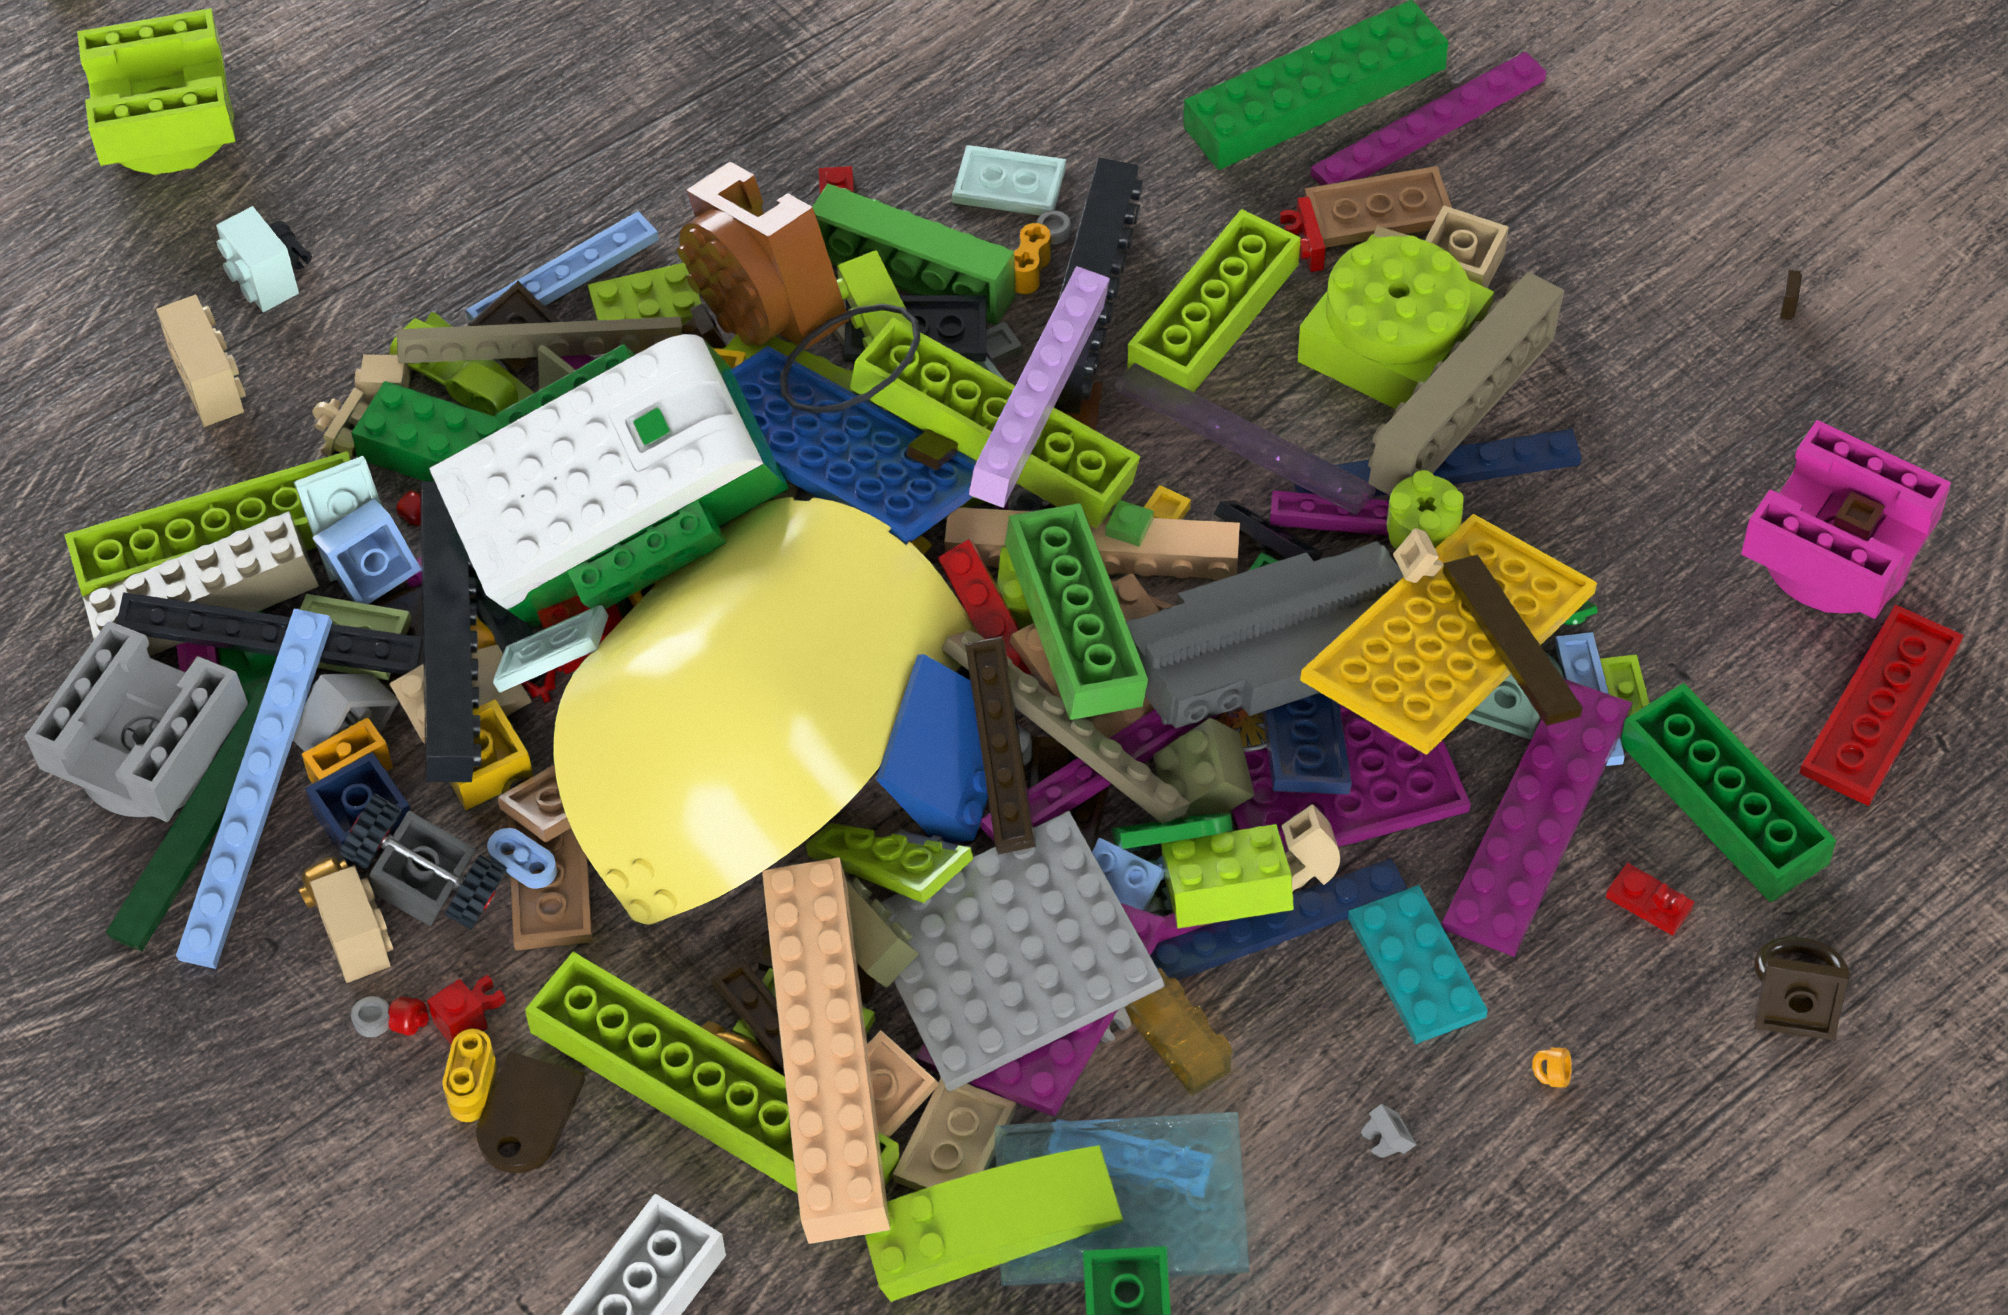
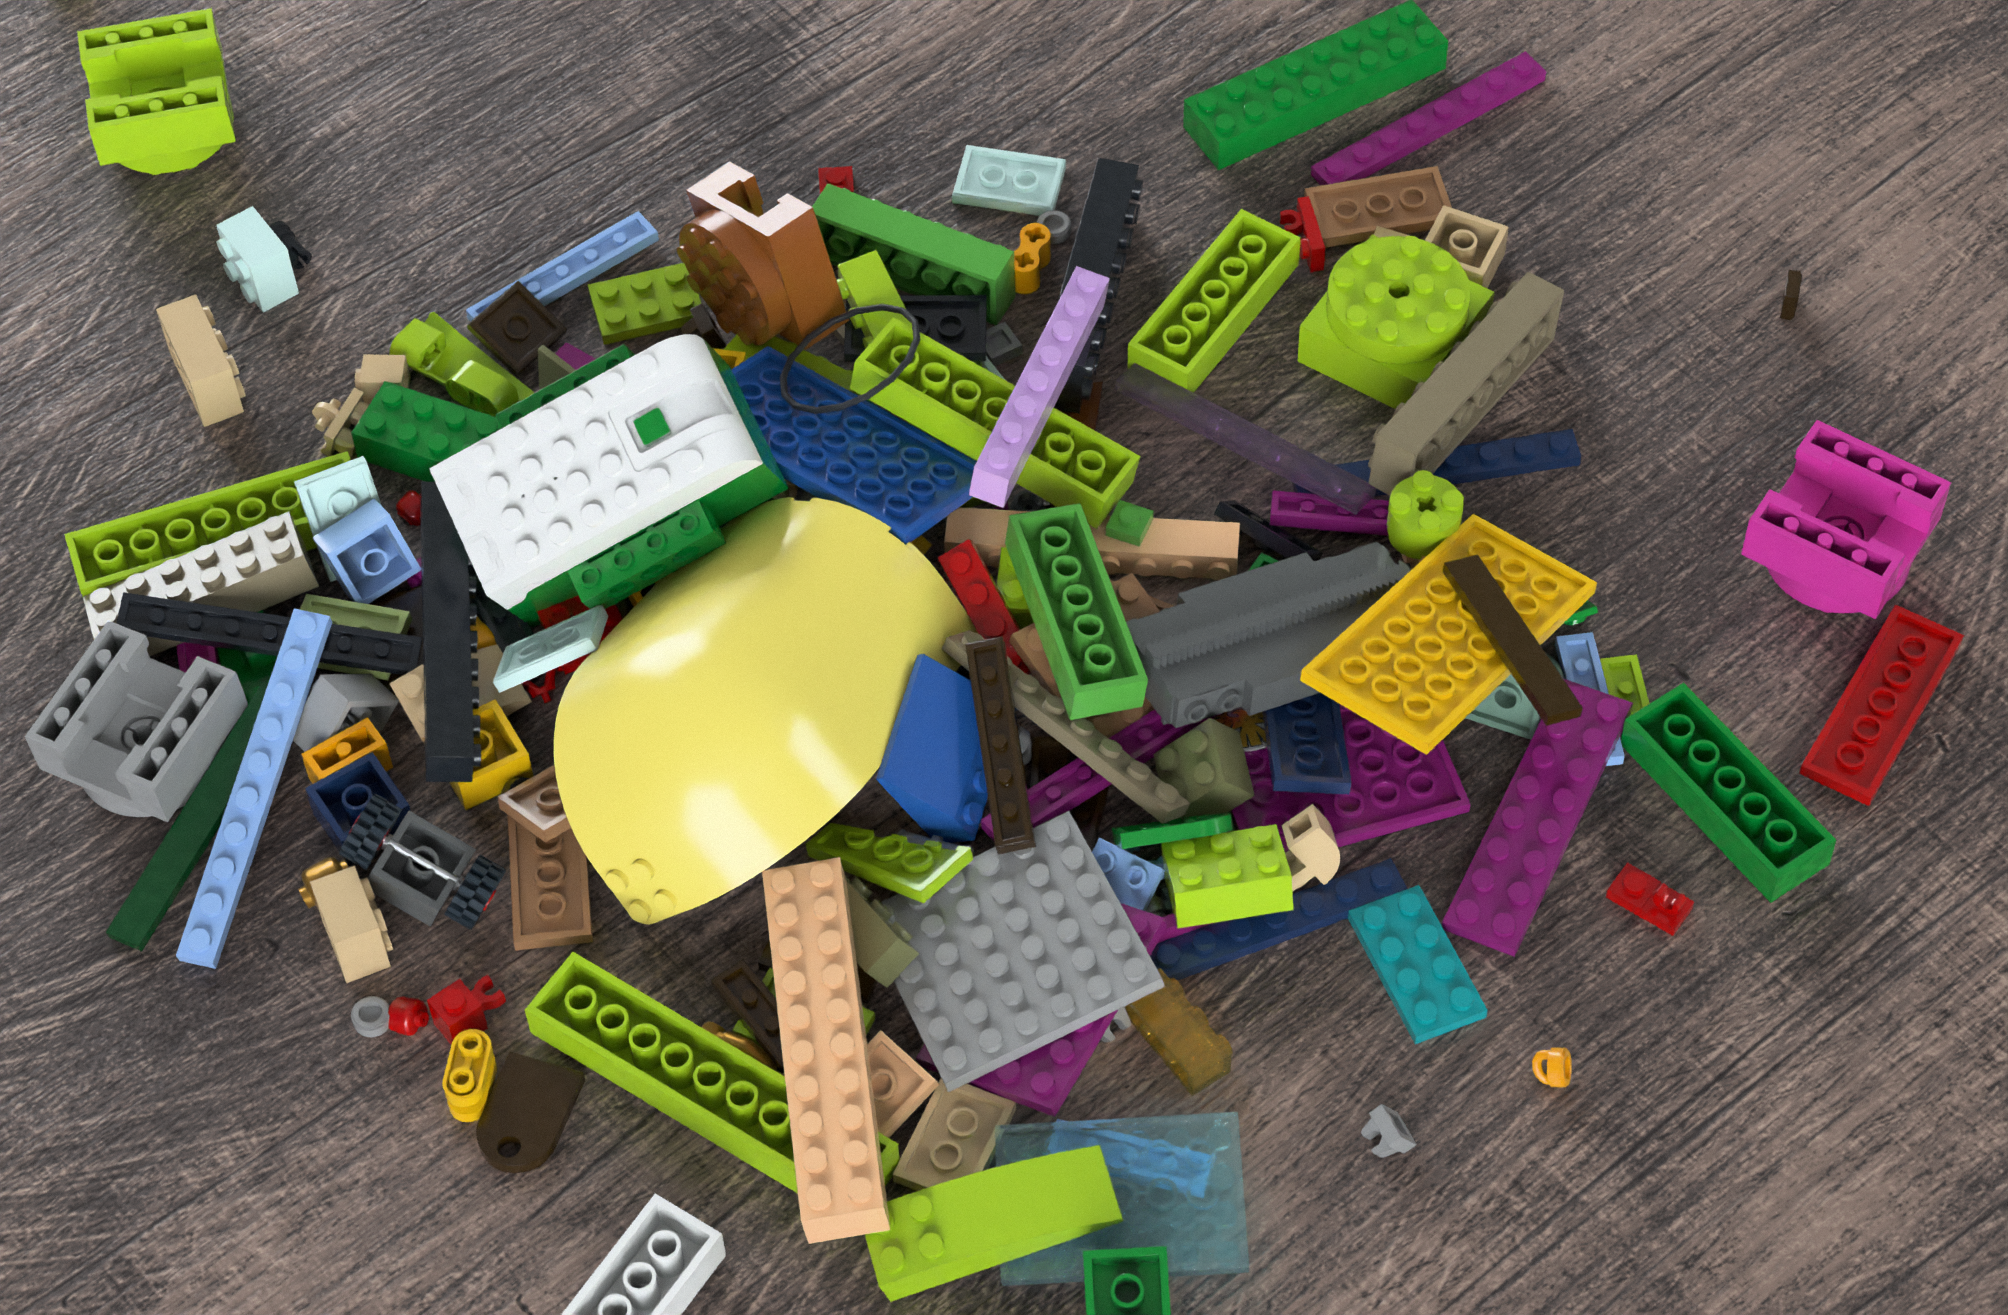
dark tan plate [397,317,682,363] -> none
light blue plate [487,828,557,889] -> none
dark brown tile [907,429,958,470] -> none
yellow plate [1143,485,1191,520] -> none
tan tile [1393,528,1444,583] -> none
dark brown tile [1754,937,1850,1041] -> none
reddish brown plate [1833,491,1885,540] -> none

